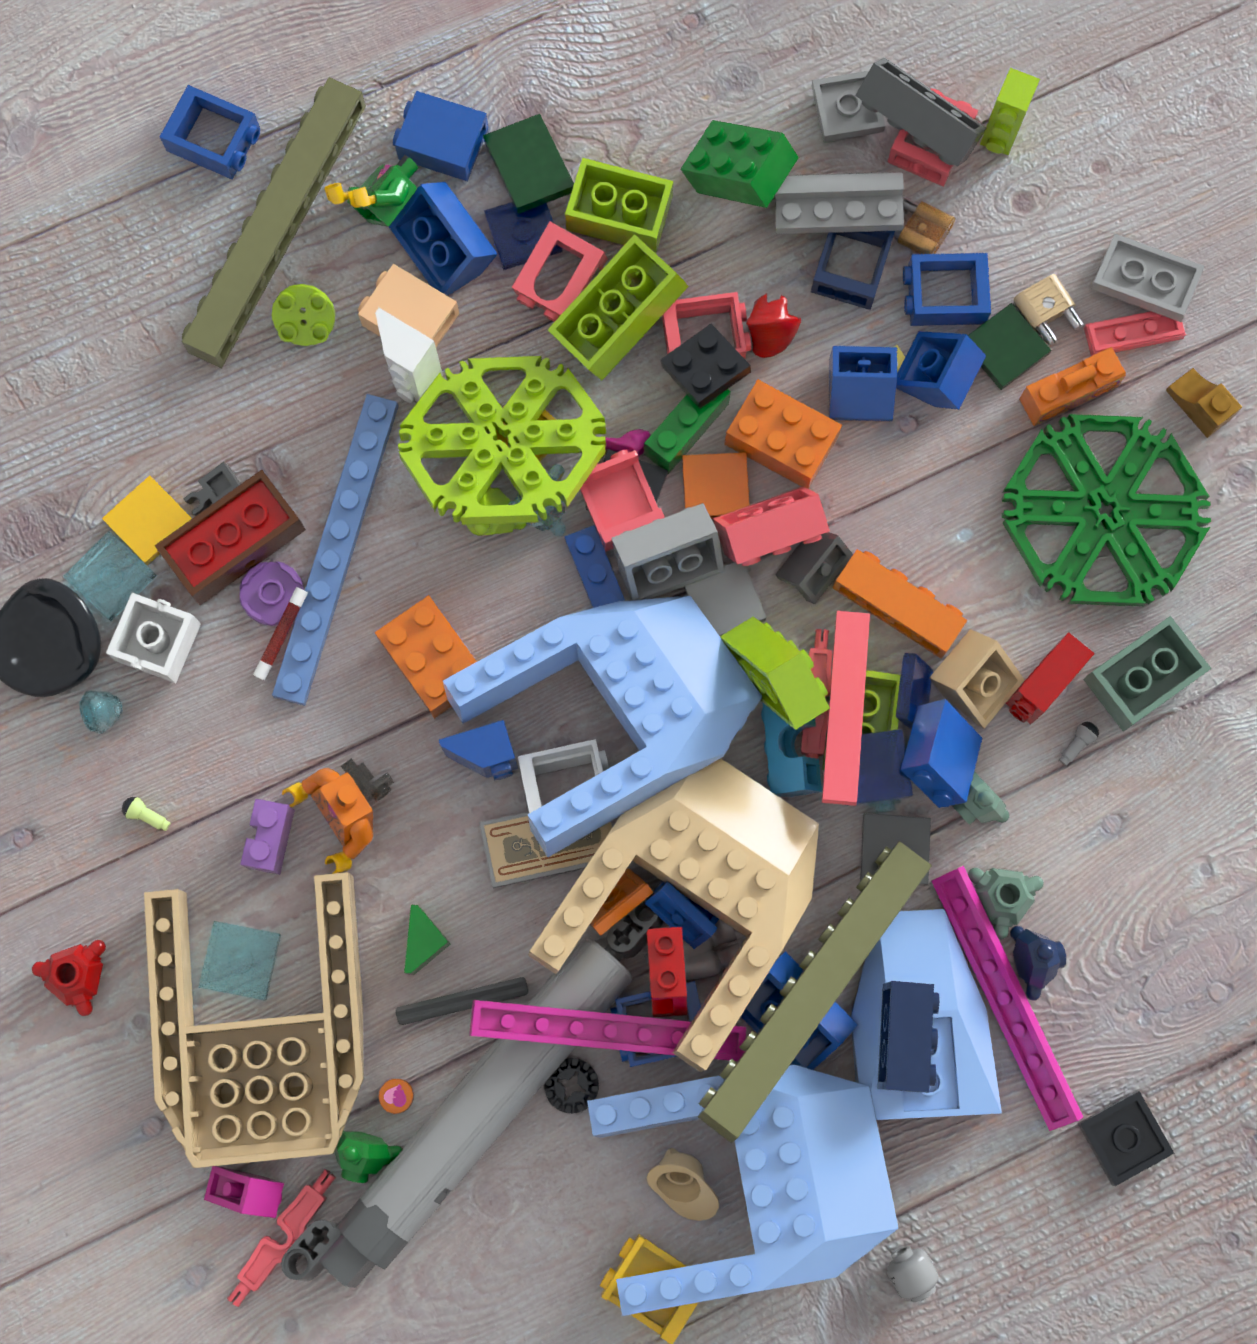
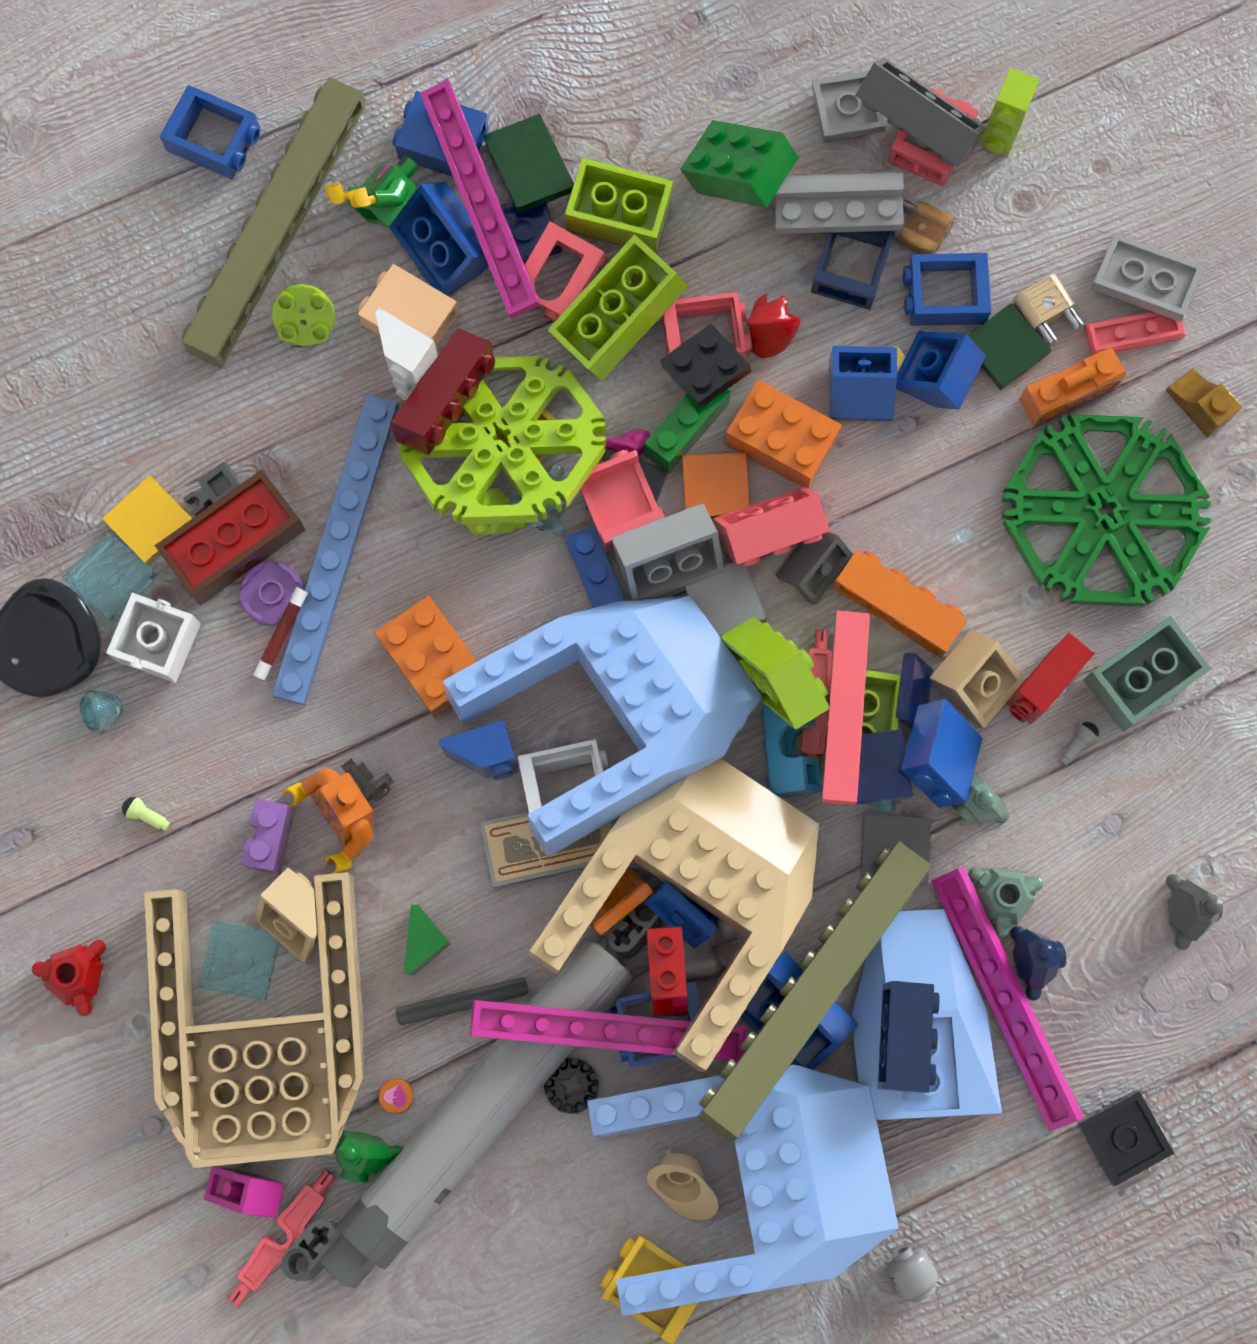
none -> tan slope [254,867,317,963]
none -> dark red brick [391,328,495,456]
none -> dark pink plate [420,79,540,318]
none -> dark grey rock [1166,874,1223,950]

